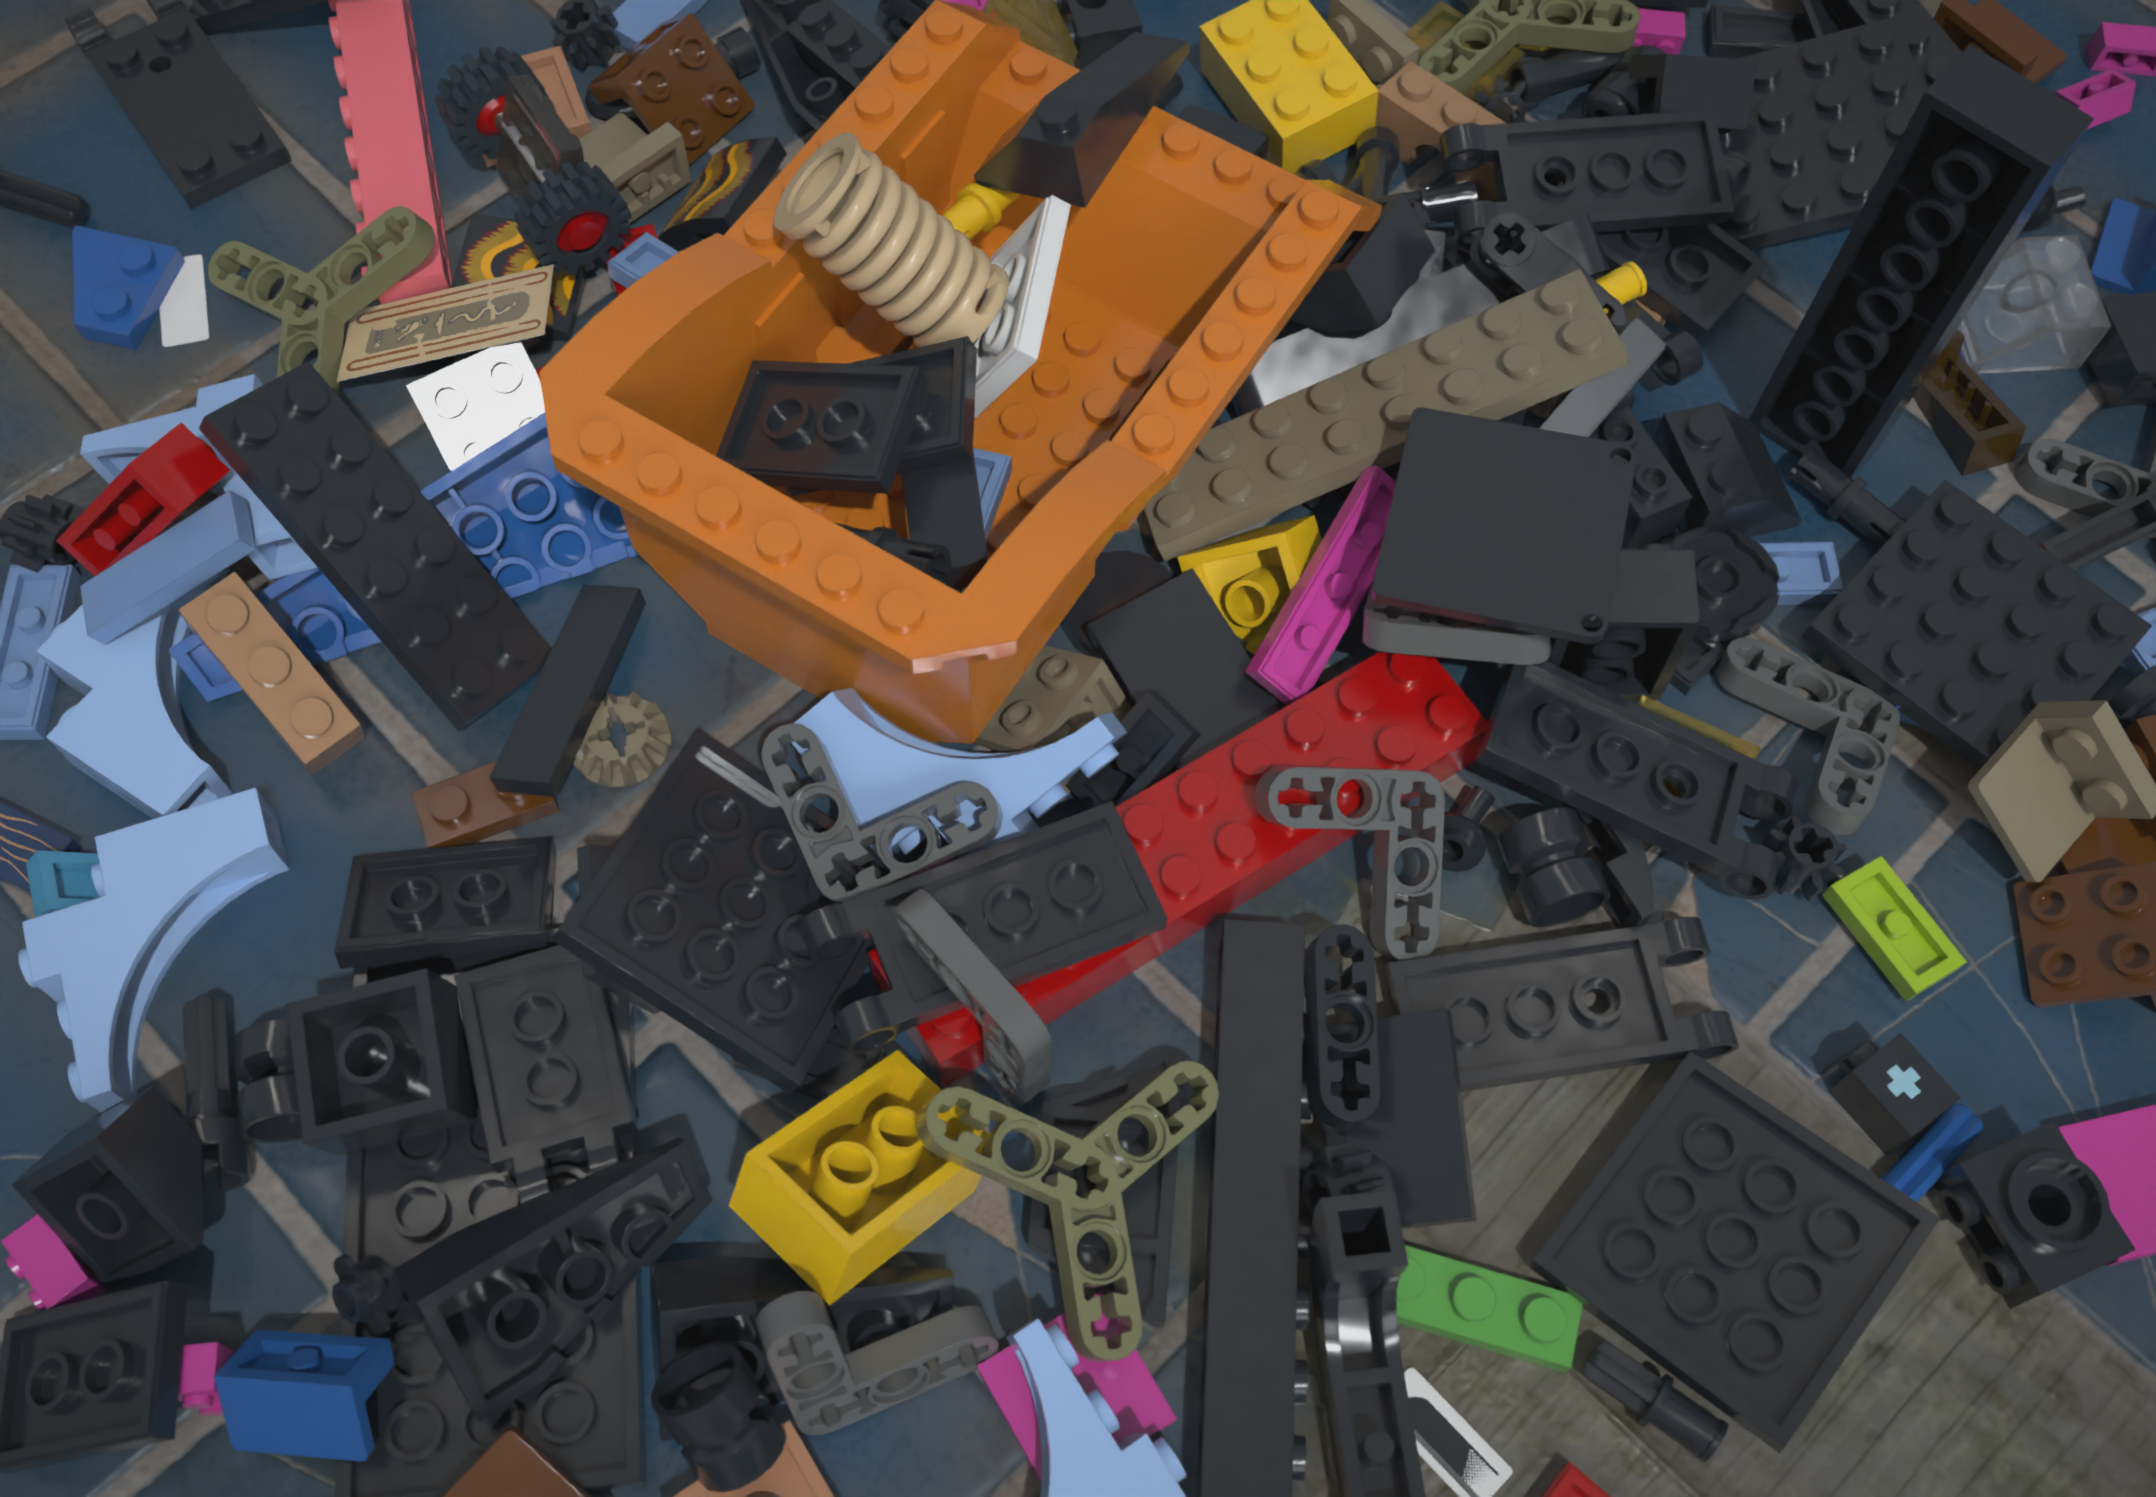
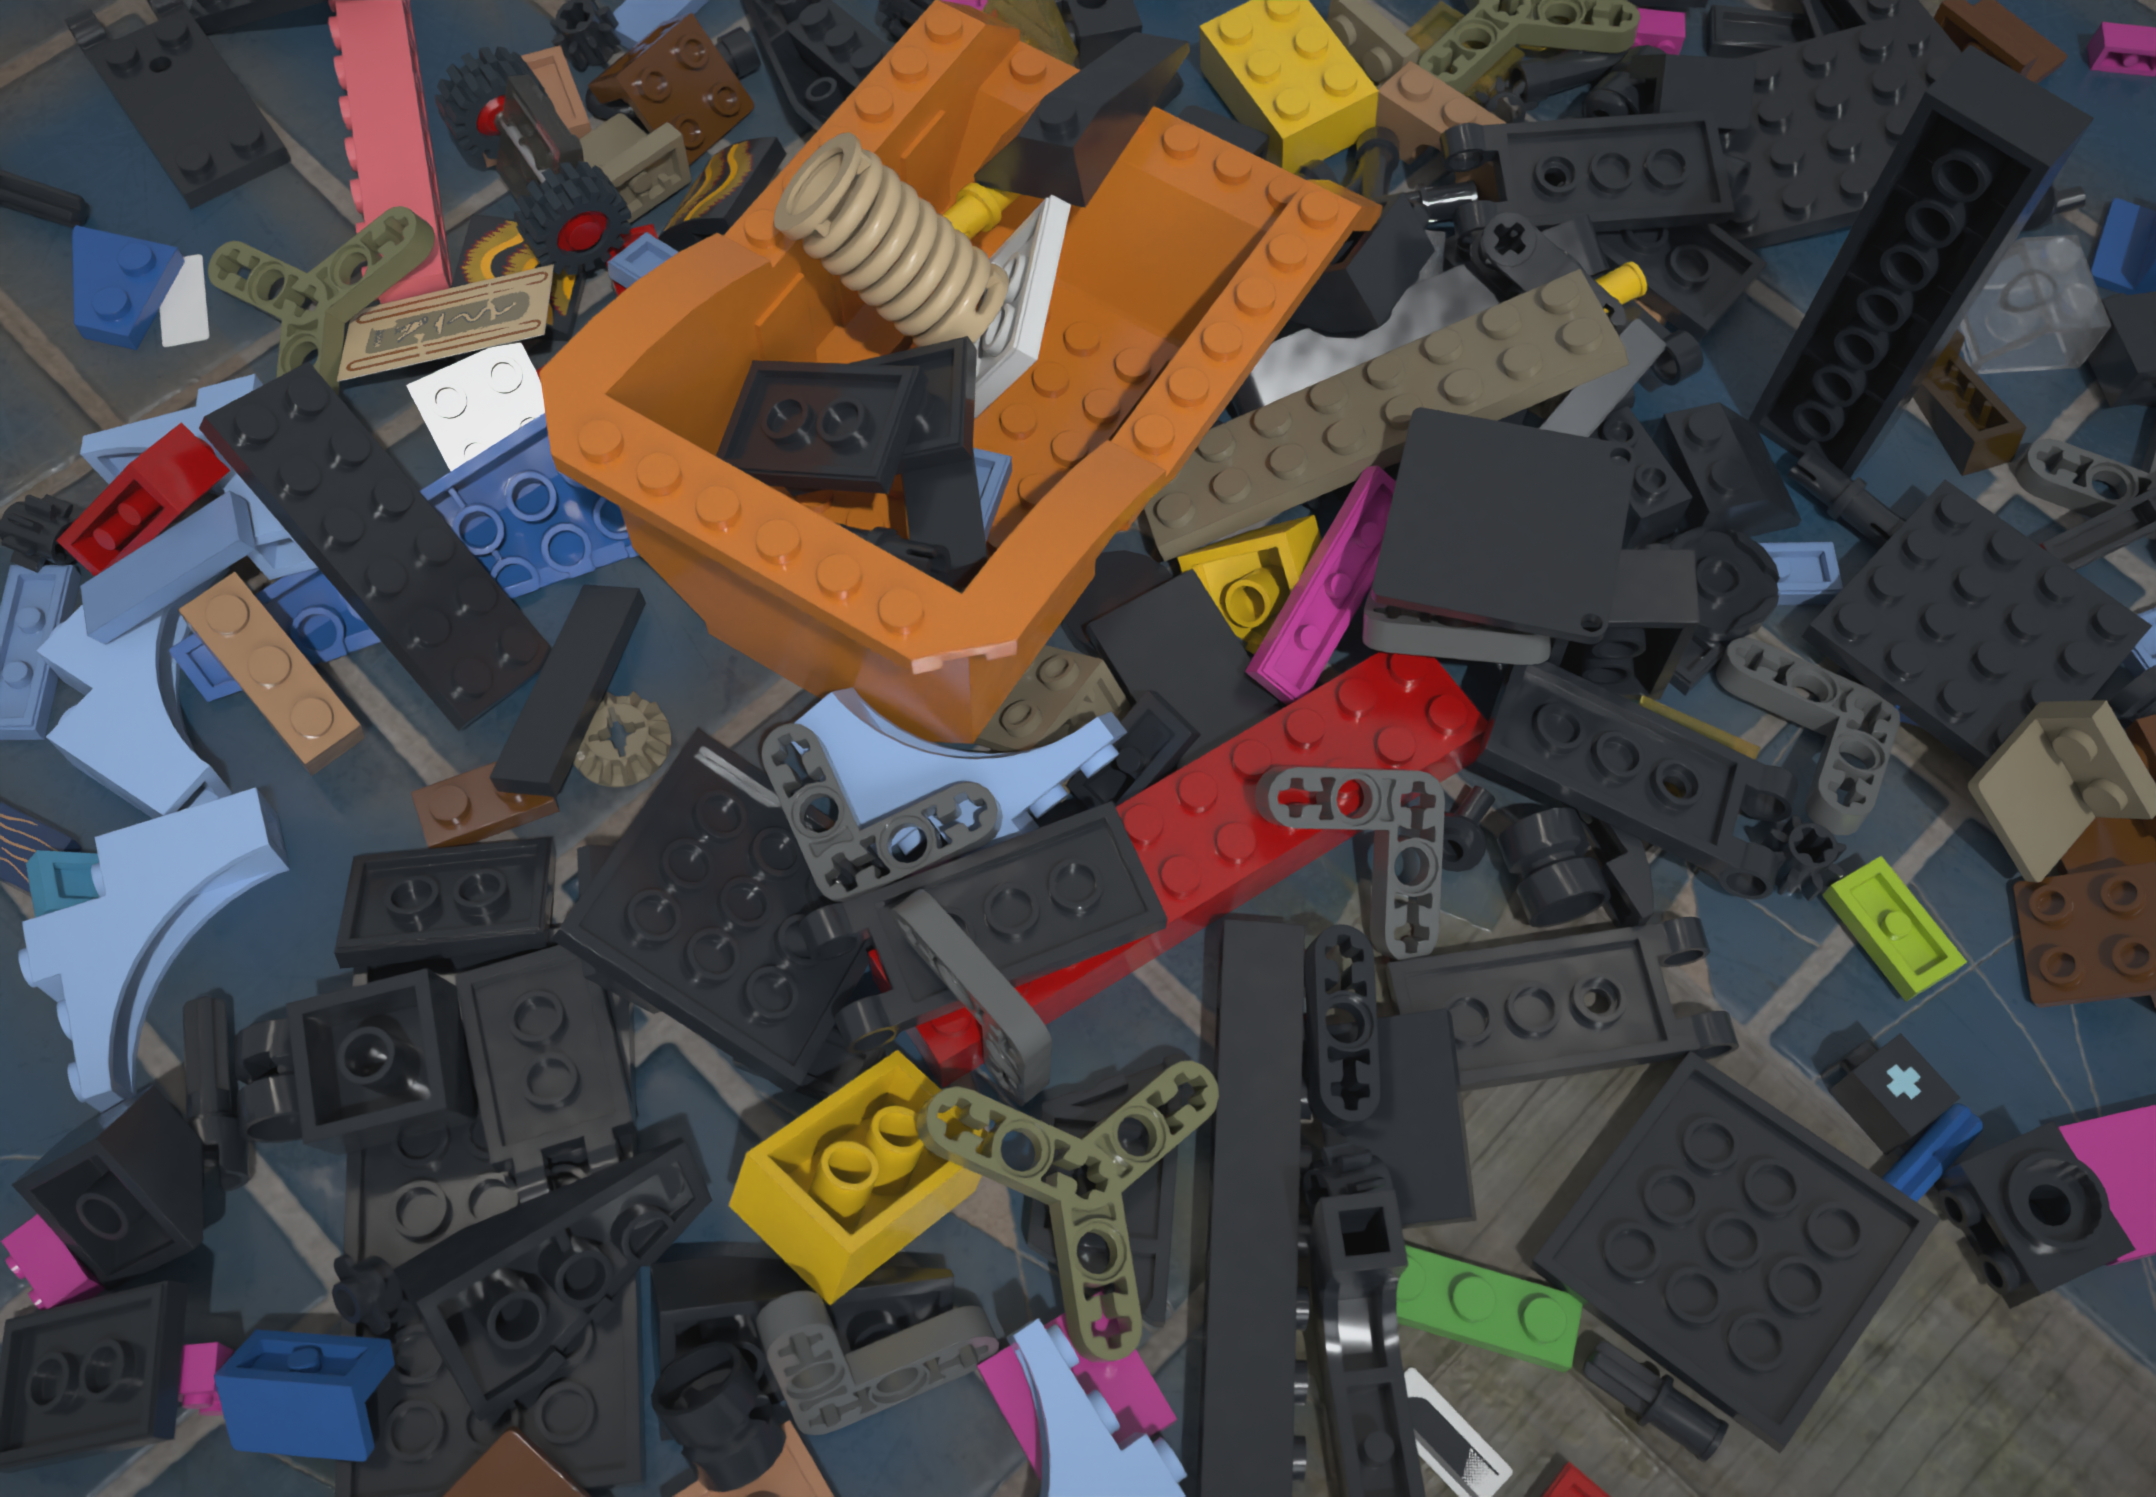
dark pink piece [2055,68,2136,129] -> none

